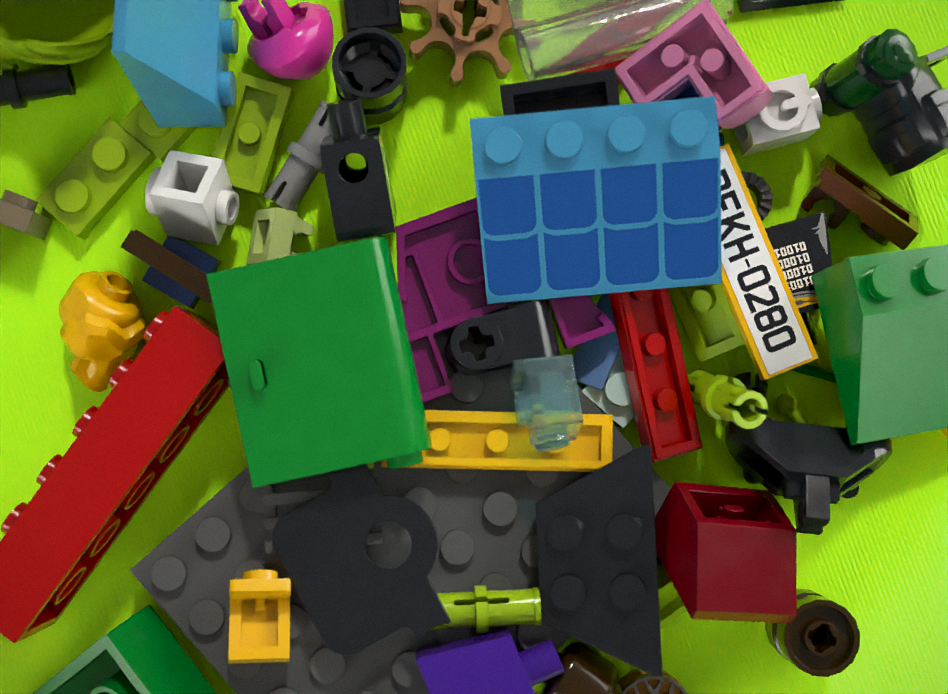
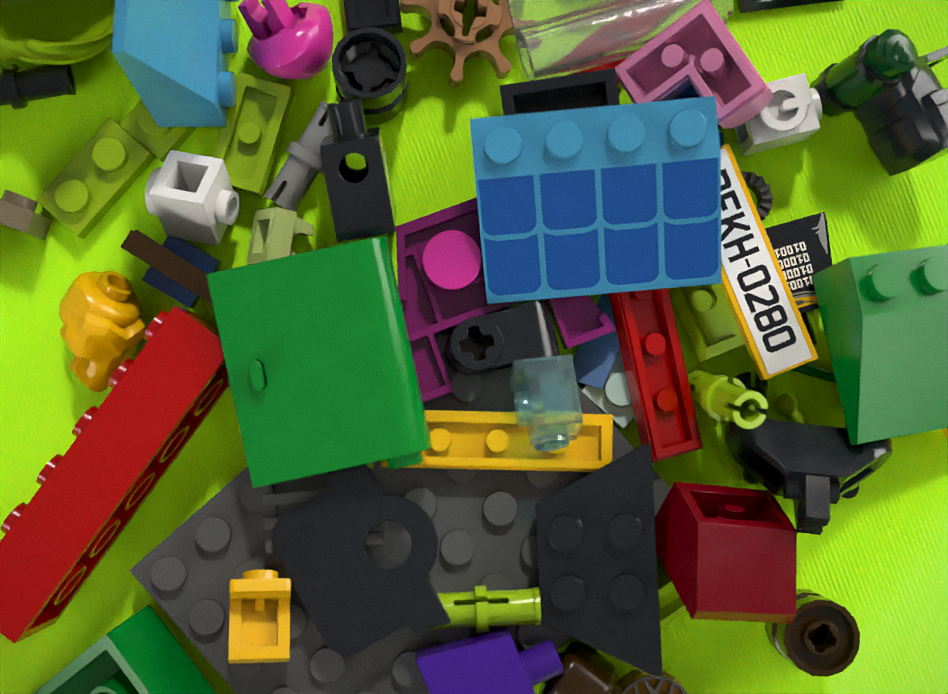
reddish brown plate [801,154,919,250] -> none
none -> dark pink tile [422,230,482,290]

